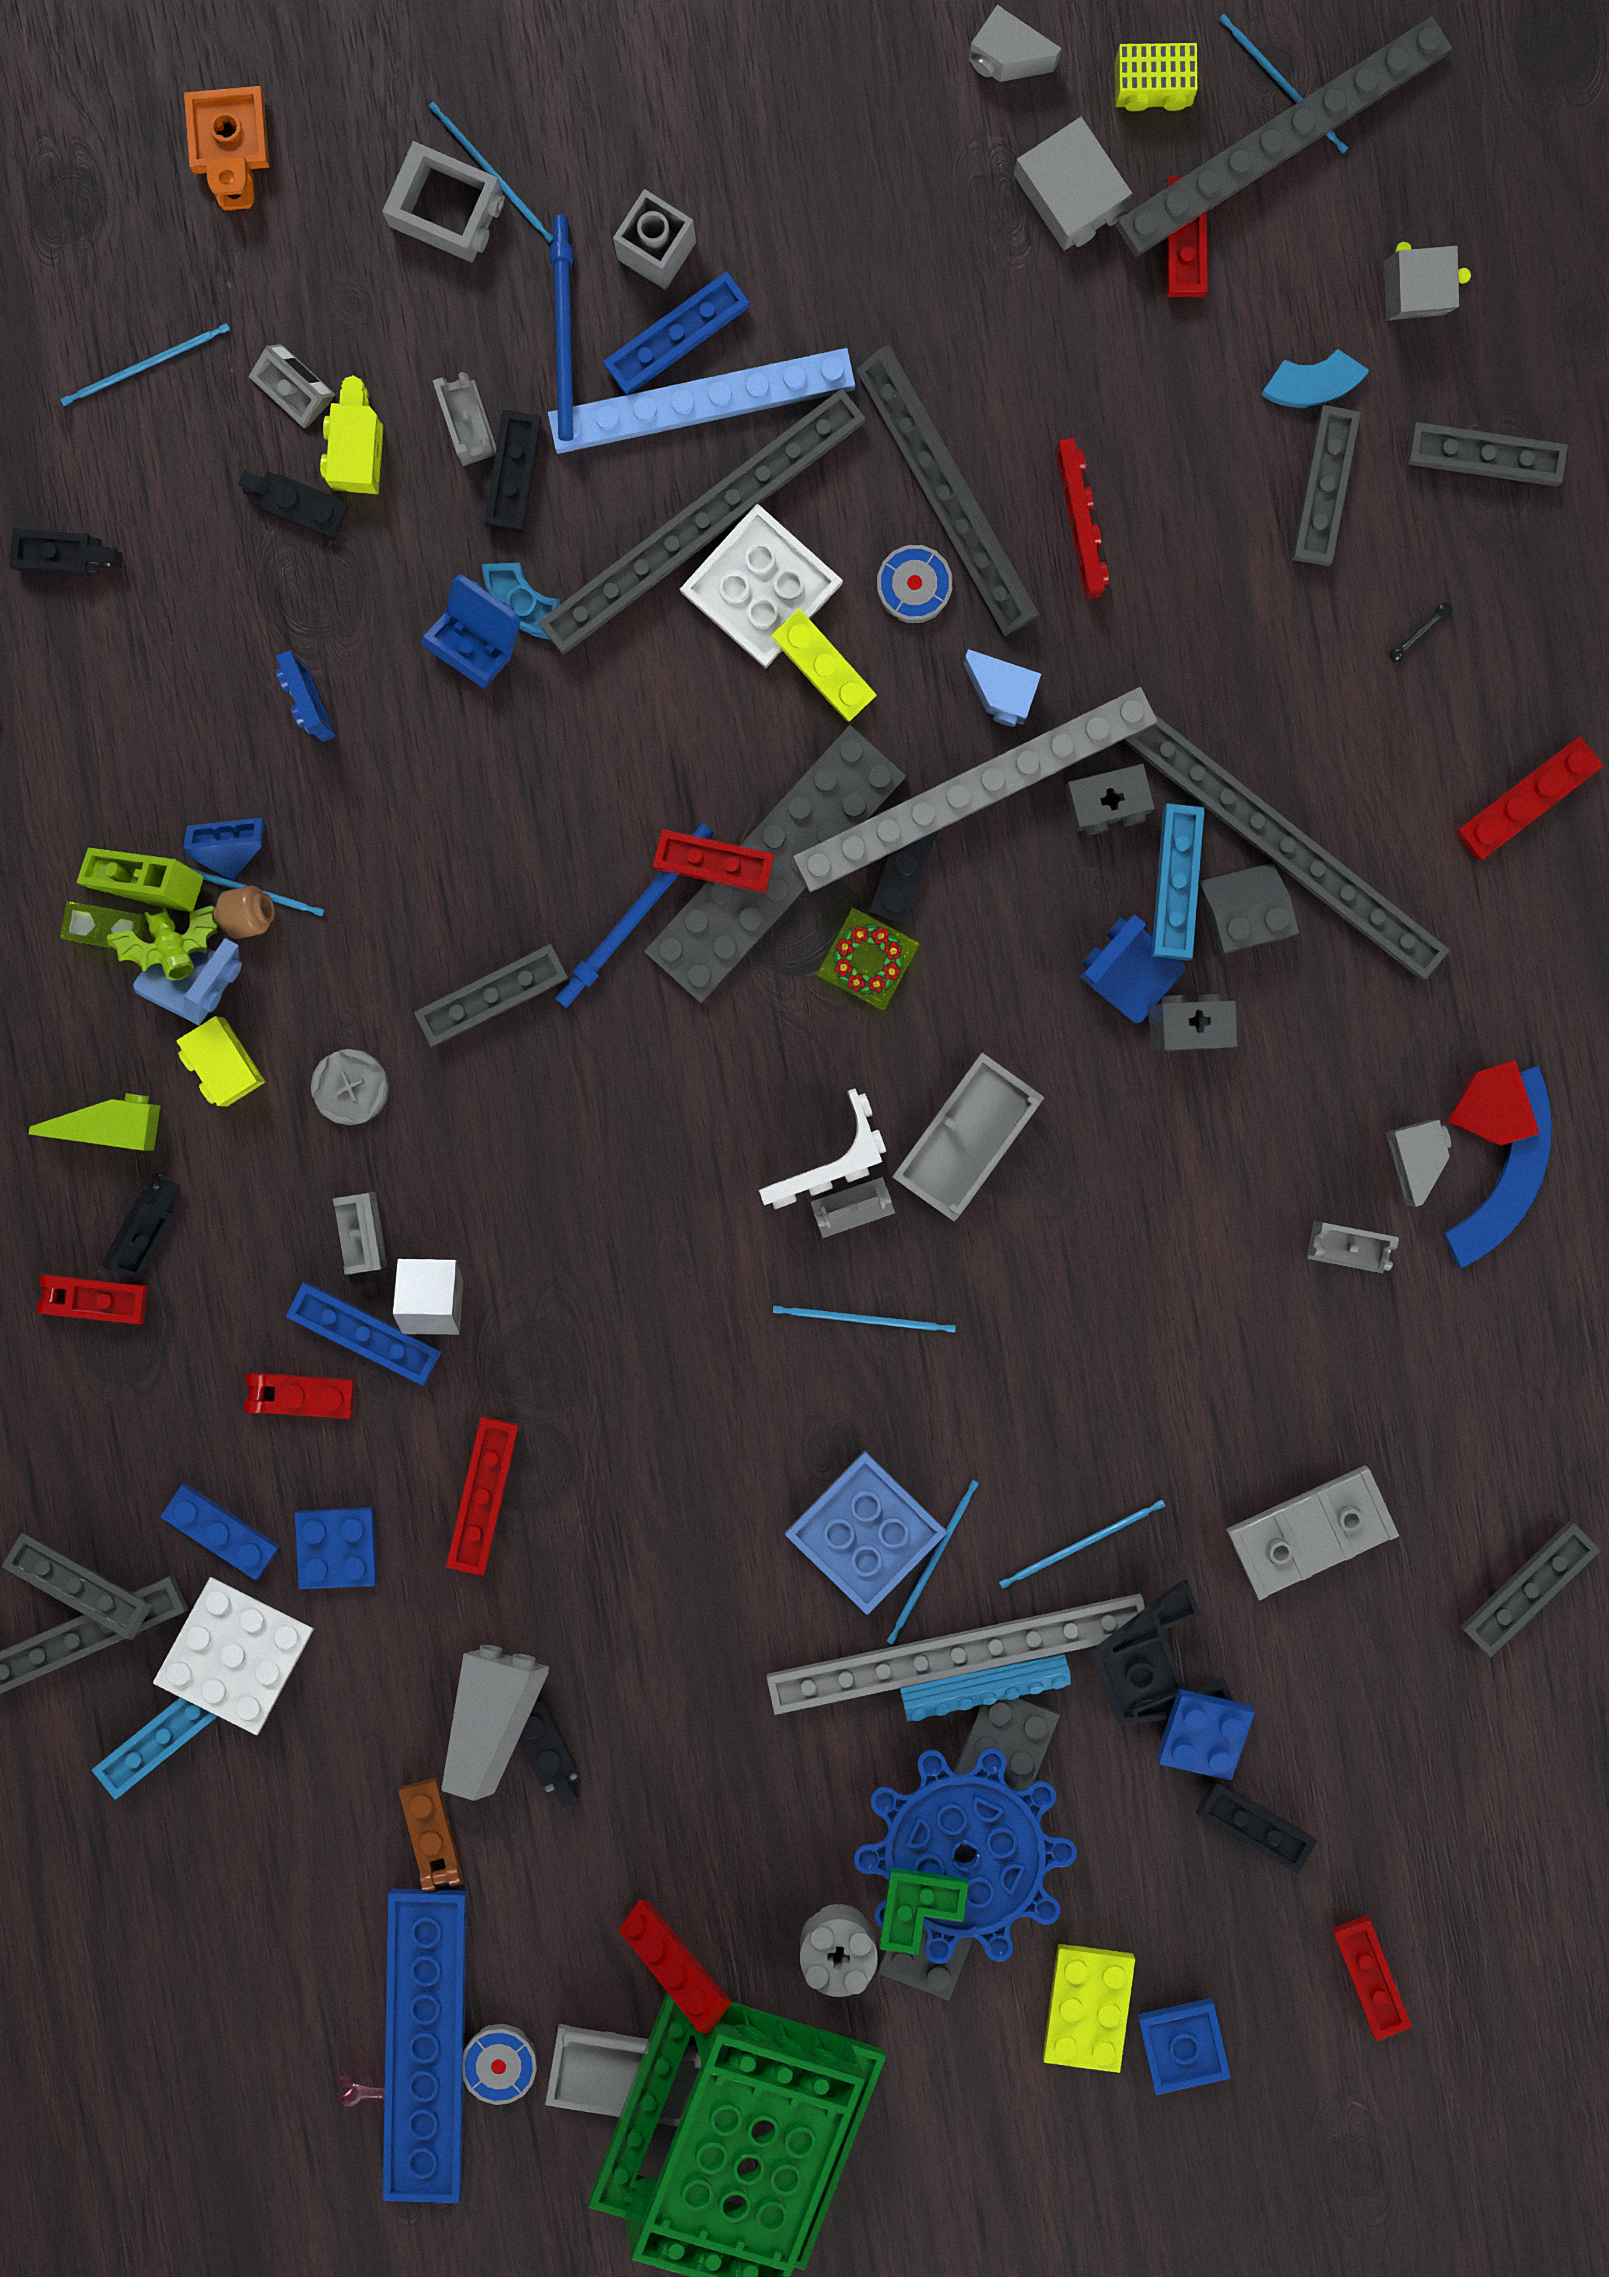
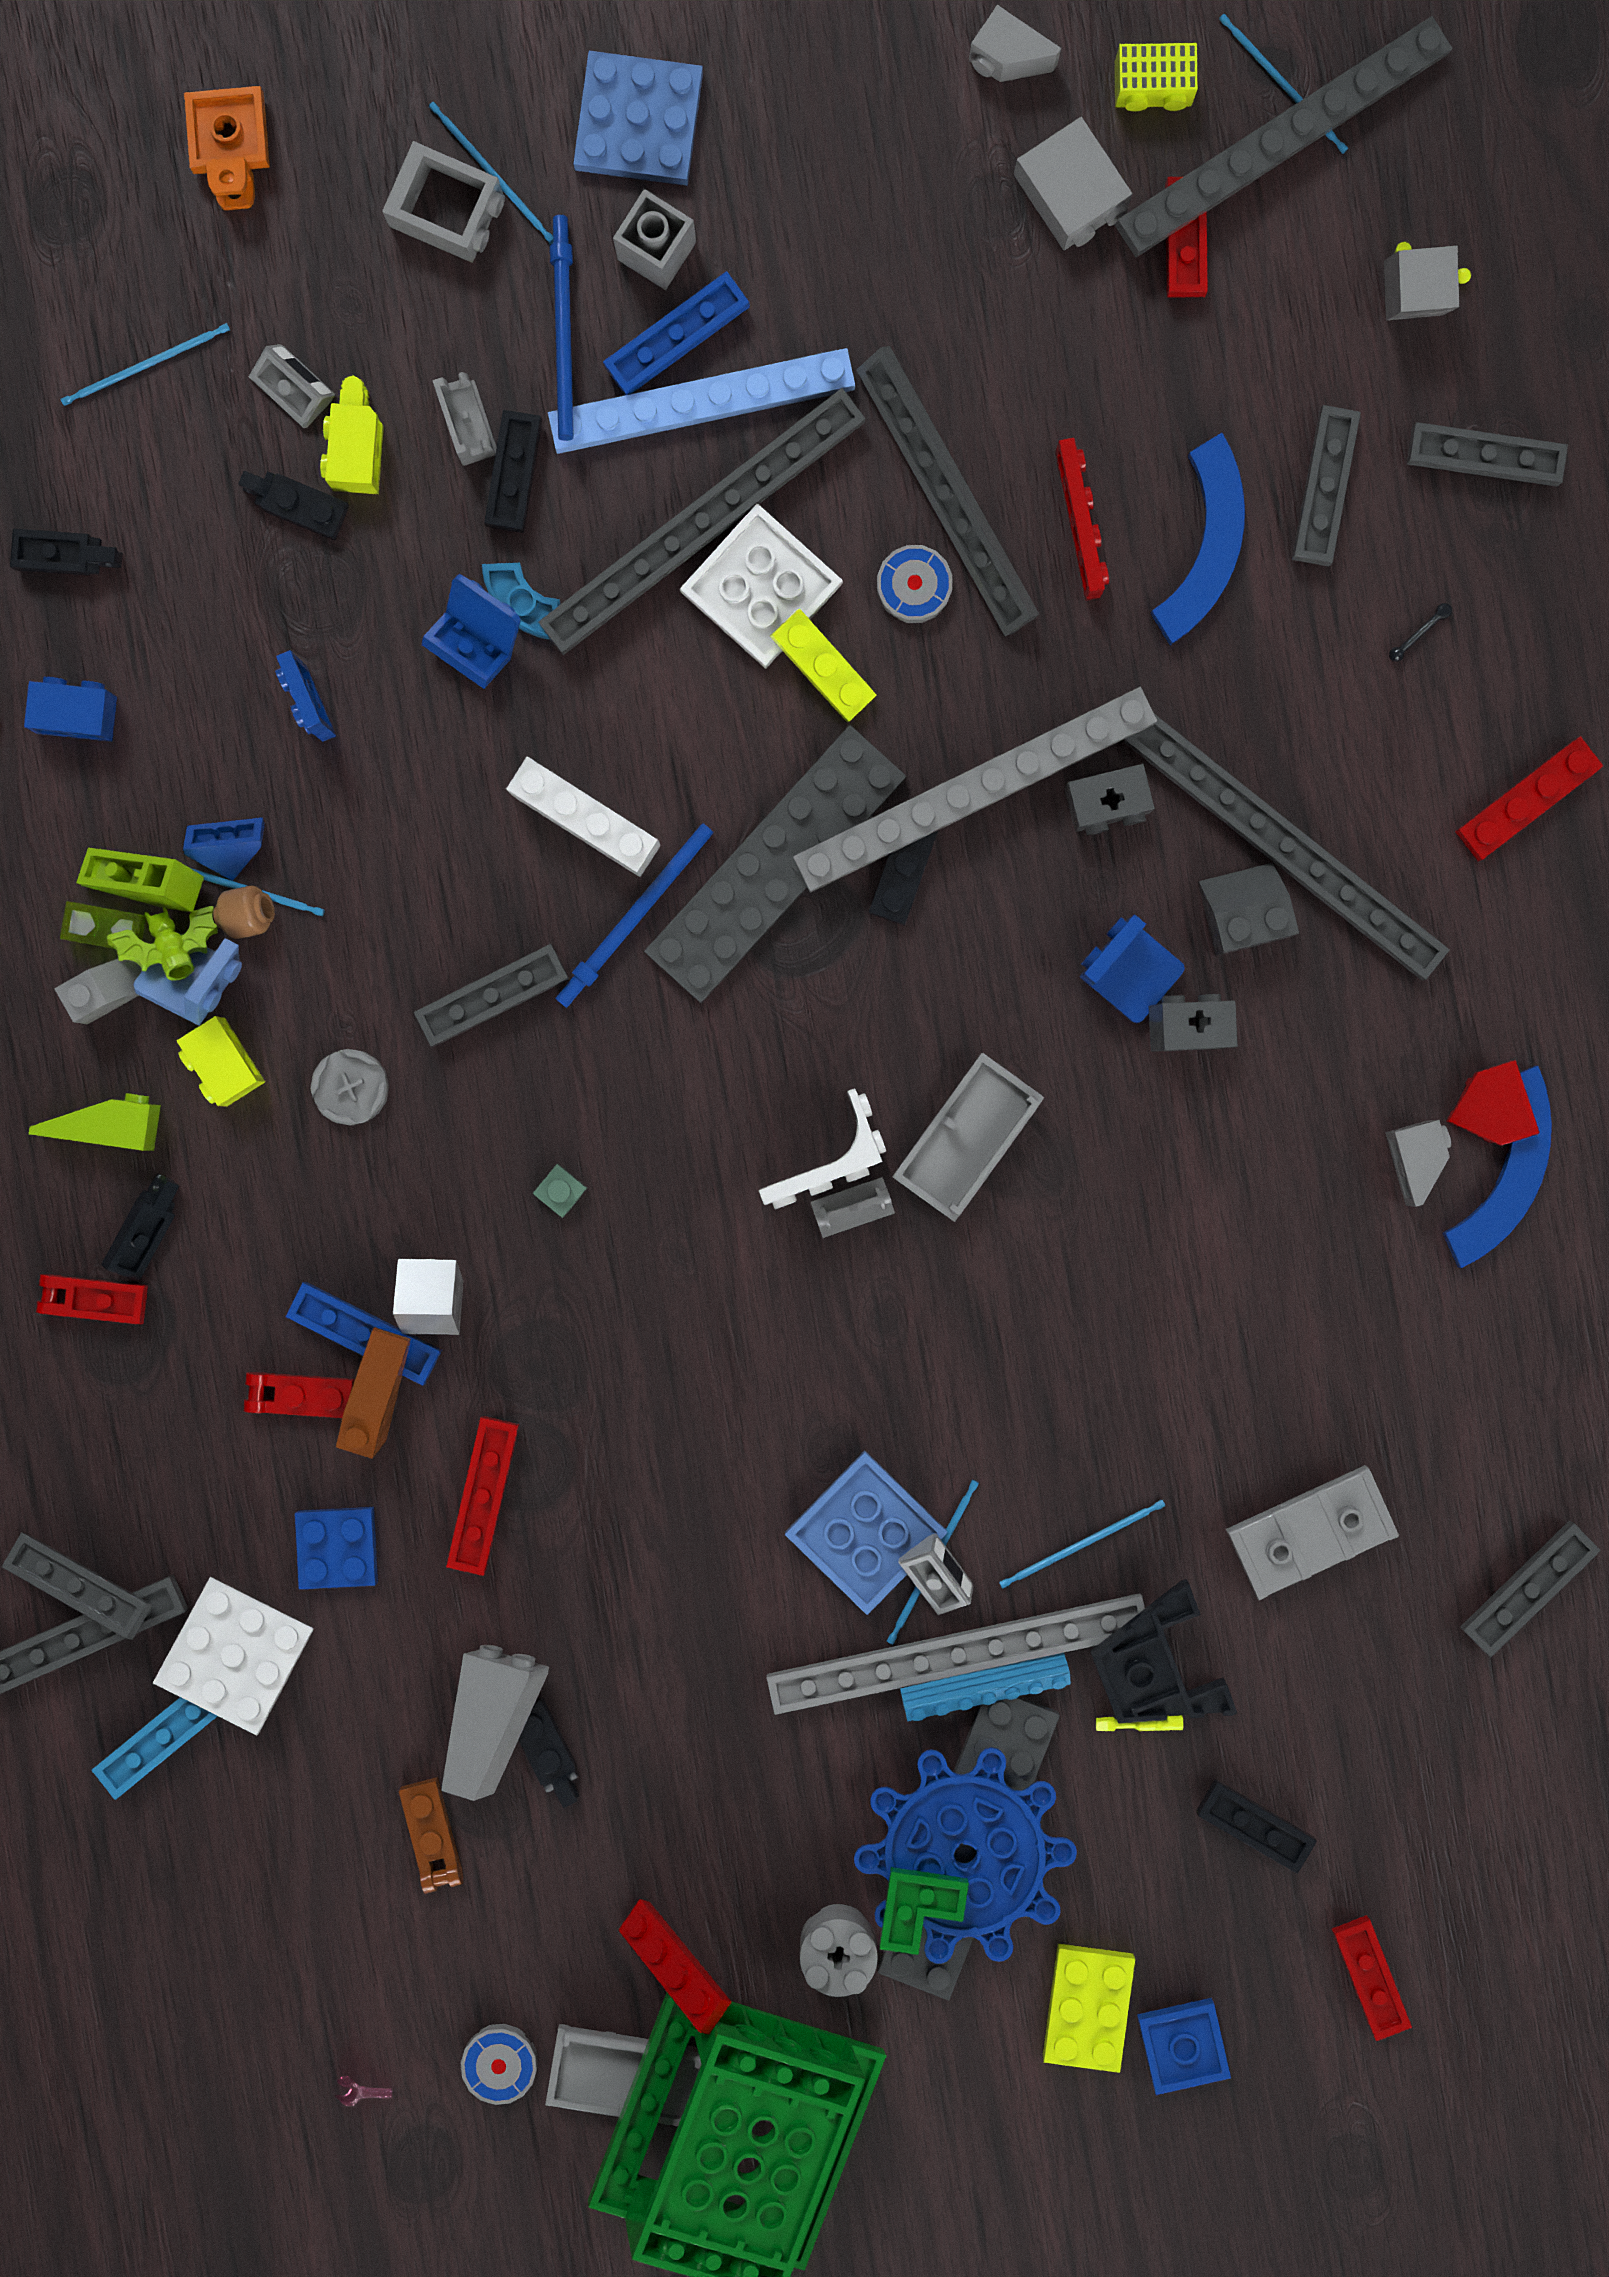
blue plate [160,1483,280,1580] -> none
light grey hinge [333,1192,388,1275] -> none
blue plate [383,1888,467,2203] -> none
red plate [653,829,775,894] -> none
dark azure piece [773,1306,956,1333] -> none
tile [817,908,920,1012] -> none
light blue slope [963,649,1041,727] -> none
dark azure plate [1151,803,1204,961] -> none
blue plate [1156,1689,1255,1780] -> none
dark azure tile [1261,349,1369,408] -> none
light grey hinge [1307,1221,1399,1273] -> none
none -> blue brick [24,677,117,742]
none -> light grey slope [54,959,142,1025]
none -> dark orange slope [336,1327,411,1459]
none -> white brick [506,757,661,877]
none -> sand green plate [533,1164,587,1218]
none -> medium blue plate [573,51,703,186]
none -> light grey slope [898,1533,973,1615]
none -> neon yellow piece [1096,1715,1183,1731]
none -> blue tile [1150,433,1245,646]

